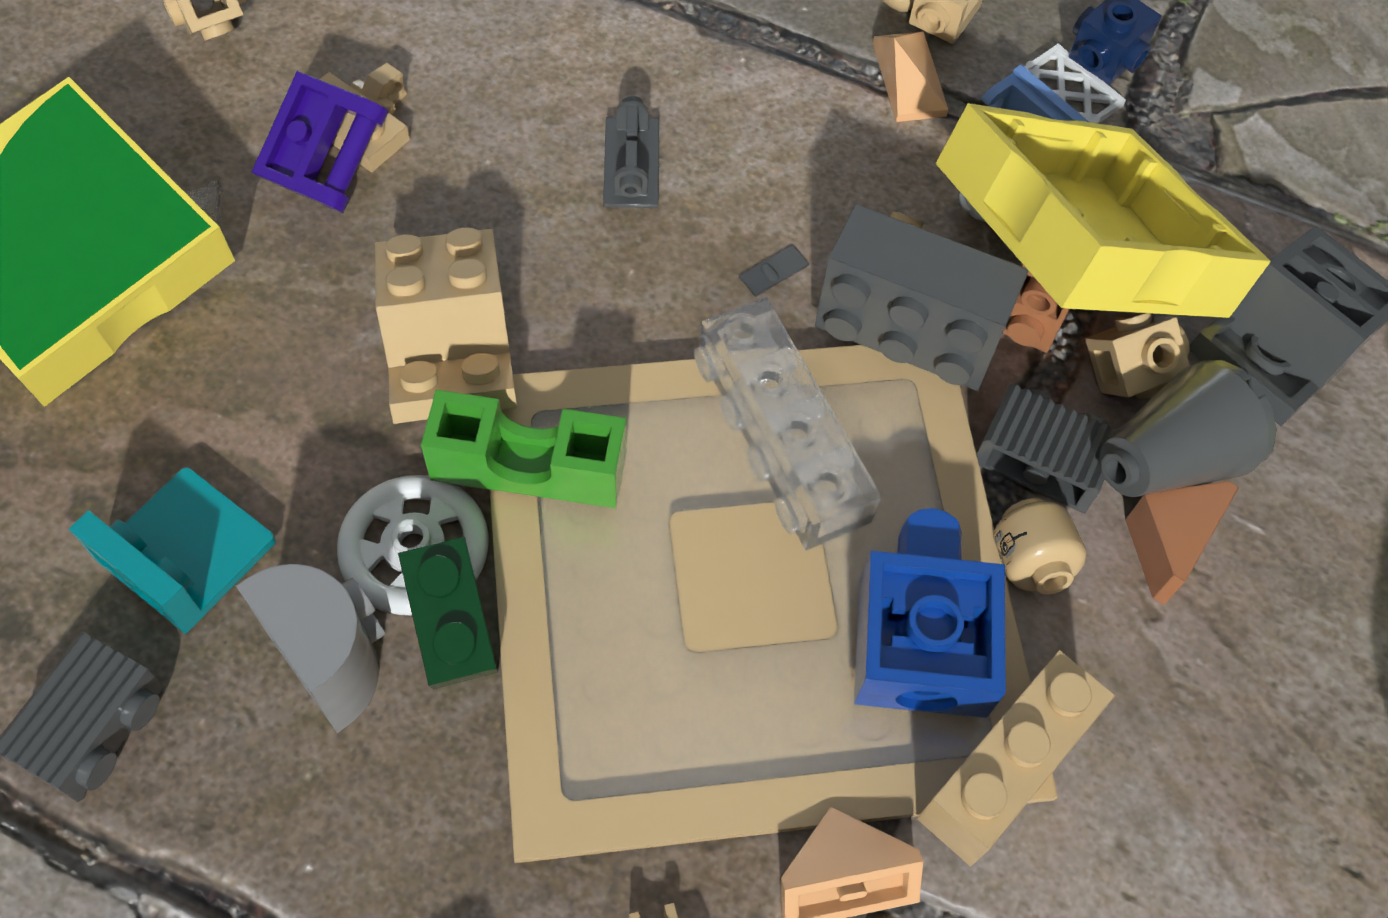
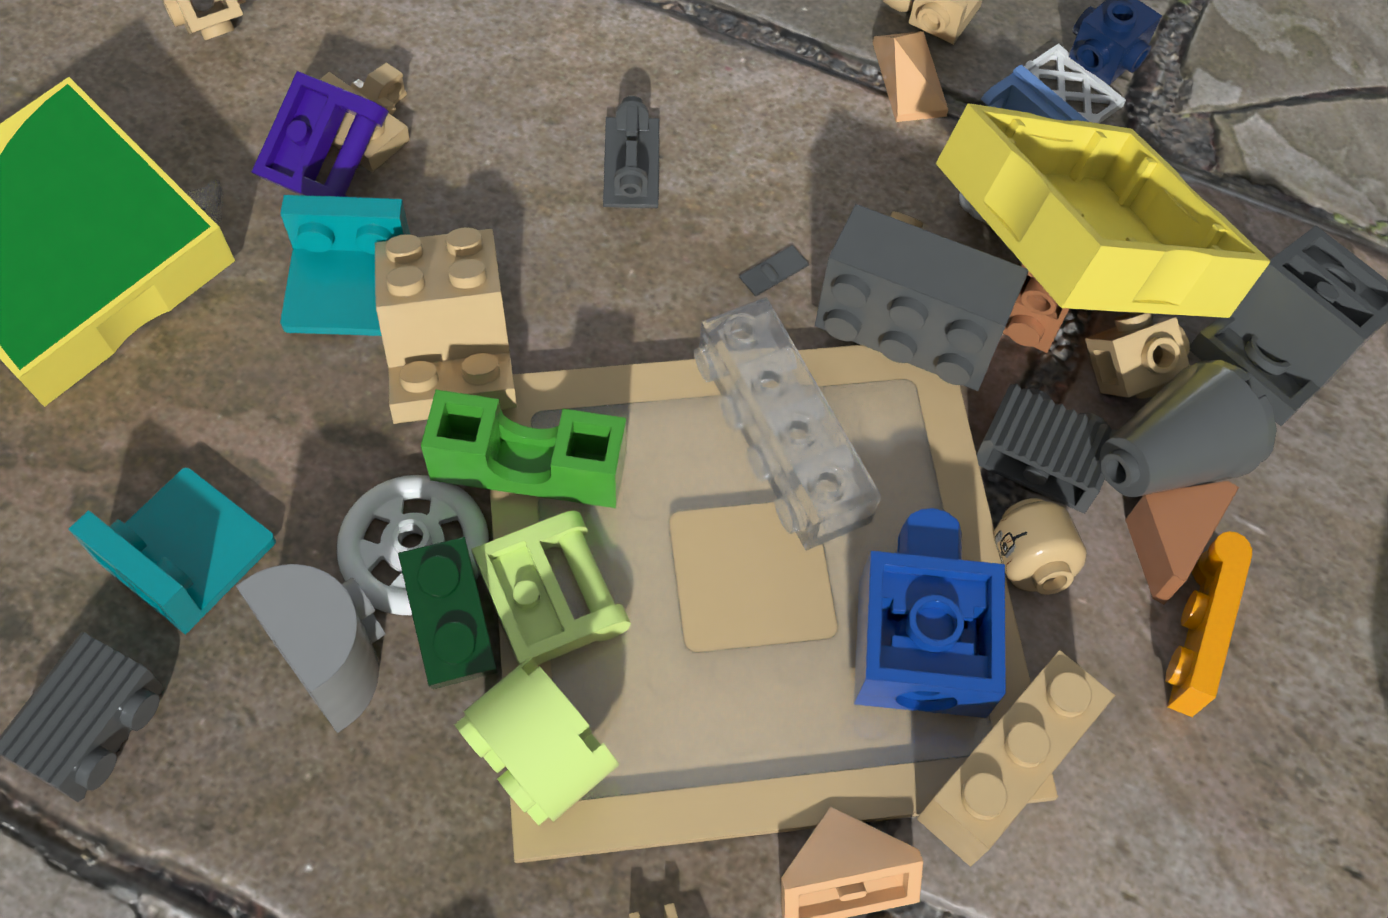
none -> teal bracket [280,195,410,336]
none -> yellowish green brick [454,657,619,826]
none -> yellowish green plate [471,511,631,665]
none -> light orange plate [1165,531,1252,717]

